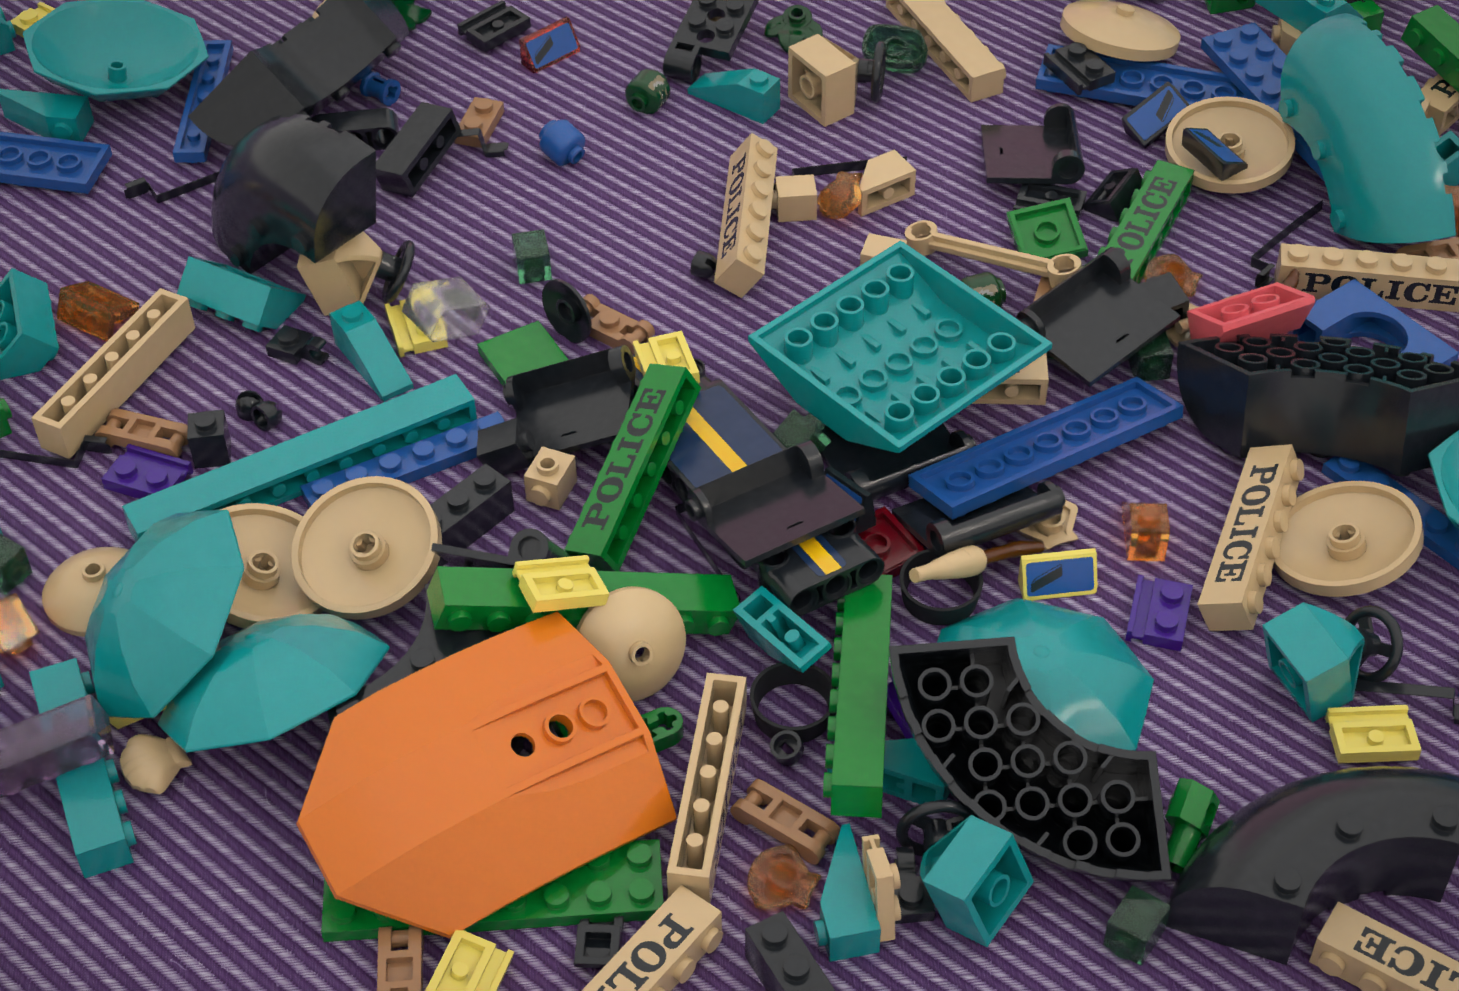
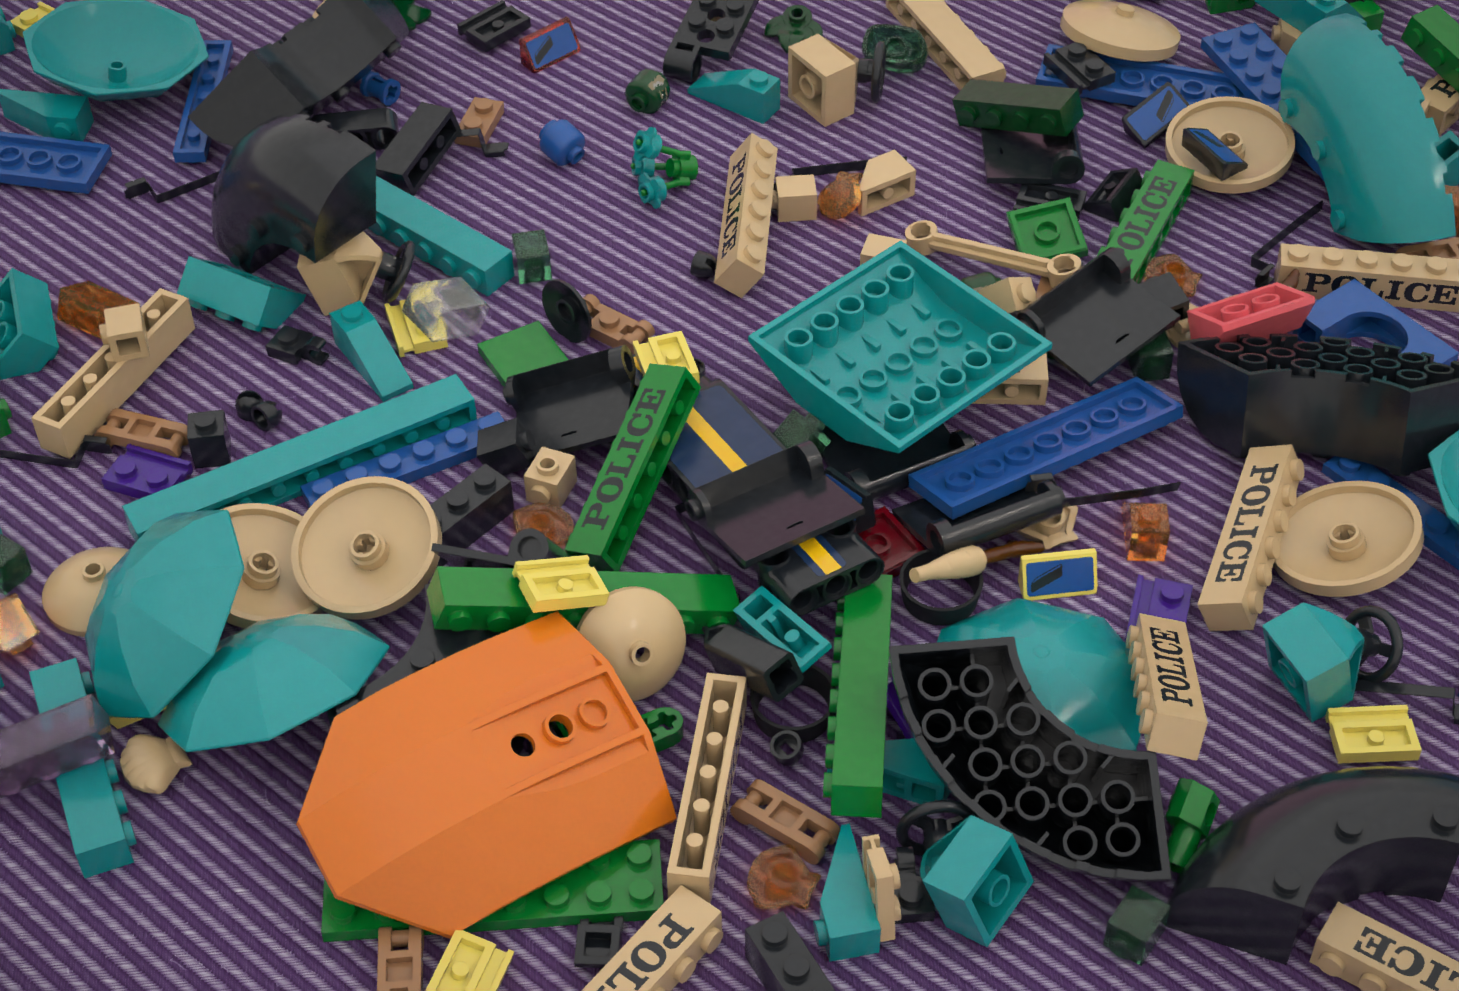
none -> tan brick [99,303,150,363]
none -> teal brick [368,176,515,296]
none -> clear orange animal [513,502,574,547]
none -> plant [630,127,698,209]
none -> black piece [702,624,804,702]
none -> dark green brick [952,79,1084,137]
none -> tan brick [978,277,1036,318]
none -> black piece [1024,473,1181,507]
none -> tan brick [1126,613,1208,761]

